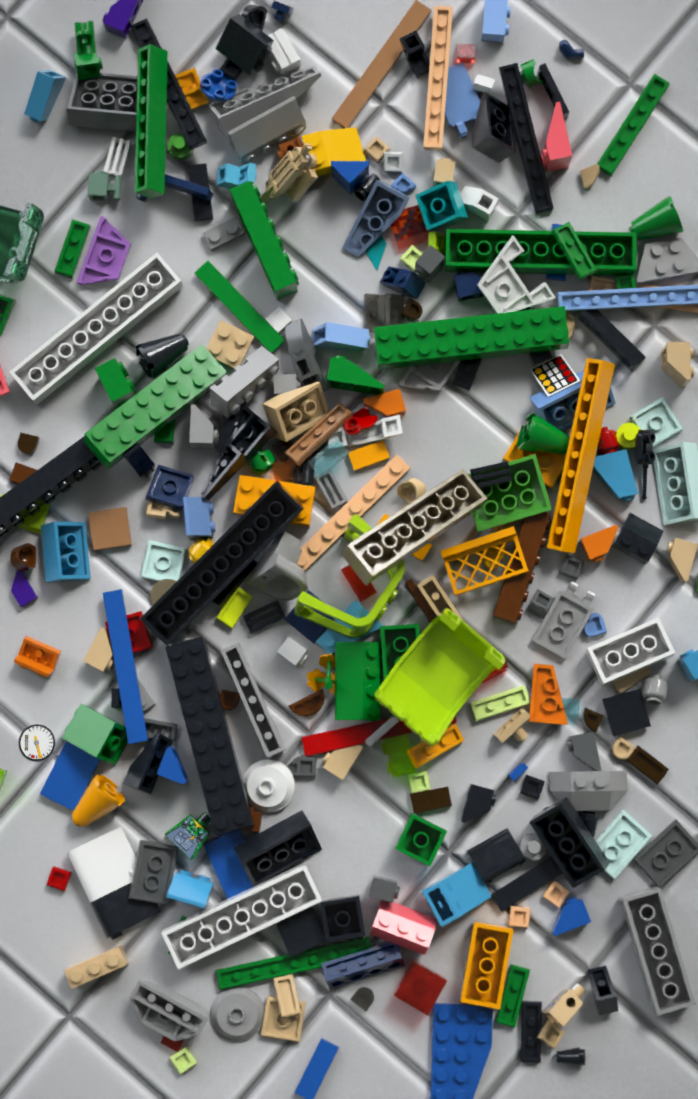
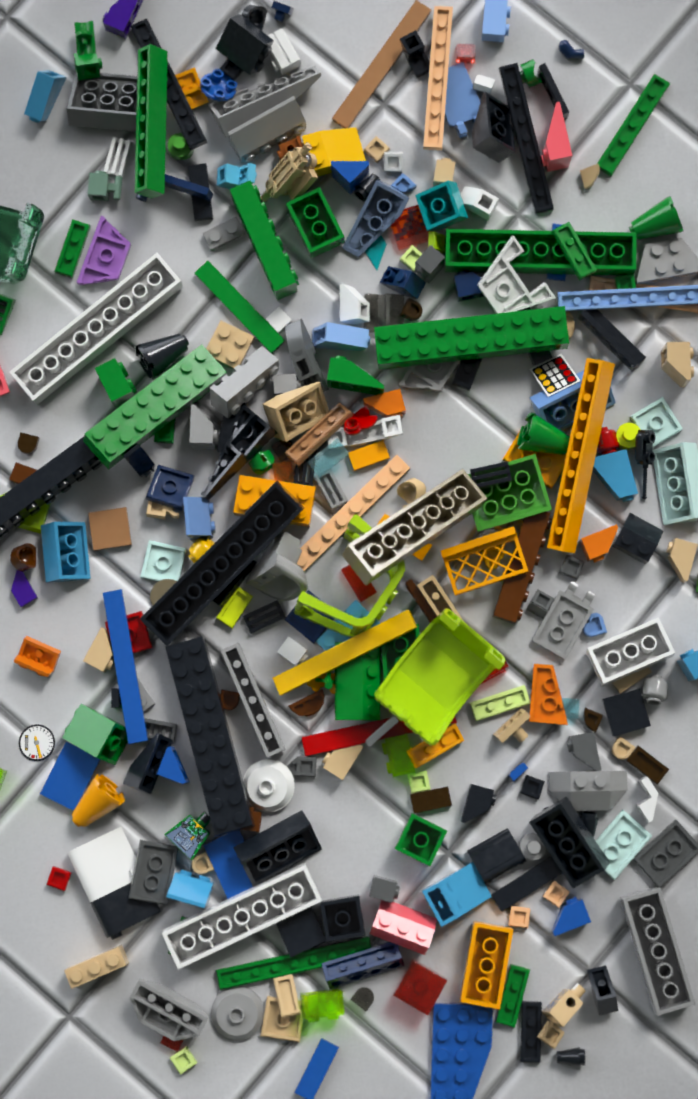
none -> tan tile [192,852,214,875]
none -> yellow tile [273,610,417,696]
none -> green brick [286,187,345,259]
none -> clear neon green brick [300,989,345,1022]
none -> white slope [339,284,370,325]
none -> white slope [636,776,658,823]

